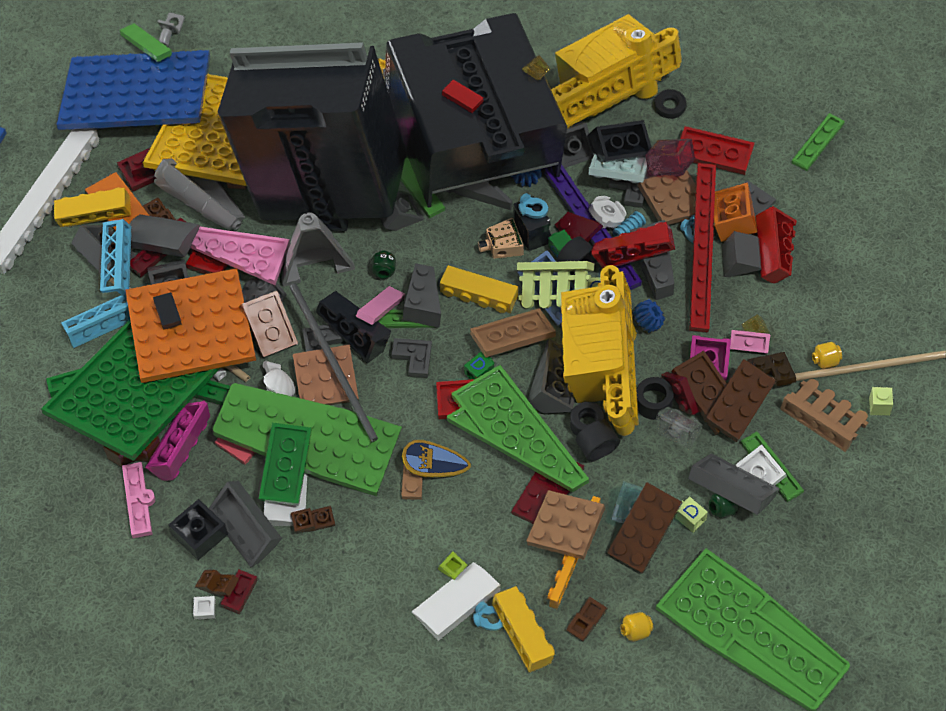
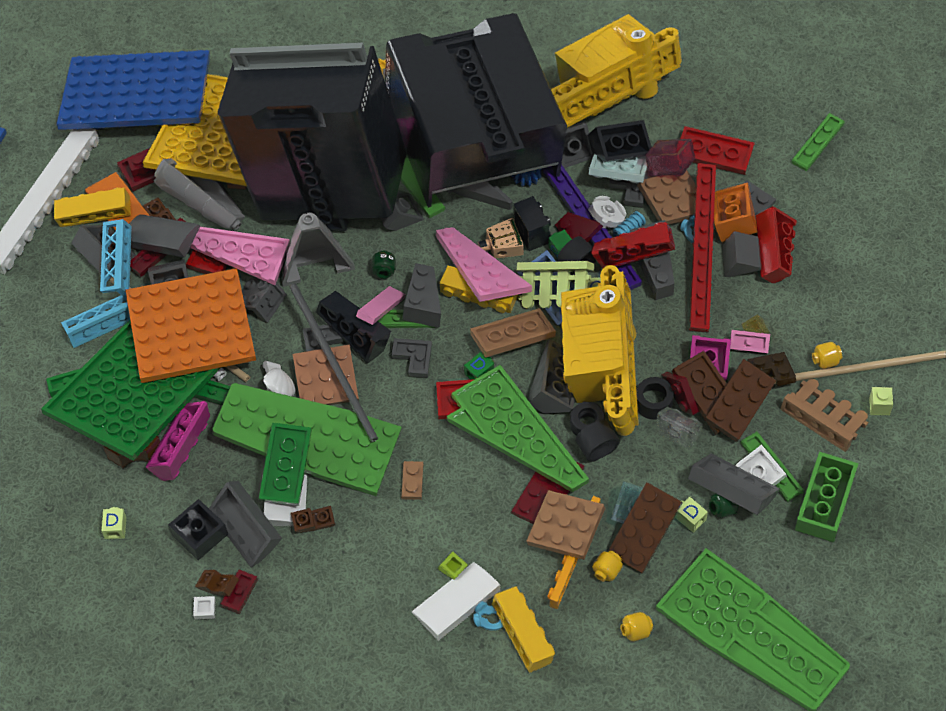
bright green tile [120,23,172,62] -> none
bright pink hinge [122,462,156,538] -> none
black tile [153,292,182,330] -> none
light grey bracket [157,13,185,47] -> none
coral tile [215,438,256,465] -> none
nougat plate [241,291,298,358] -> none
shield [402,440,471,477] -> none
red tile [442,79,484,113] -> none
medium azure piece [518,193,548,219] -> none
clear yellow slope [522,55,551,80] -> none
reddish brown slope [566,597,608,641] -> none
blue gear [633,299,665,333] -> none
black tyre [654,89,686,119] -> none
none -> yellowish green brick [102,507,126,539]
none -> bright pink wing [435,227,532,302]
none -> yellow head [592,551,623,582]
none -> bright green brick [795,452,858,542]

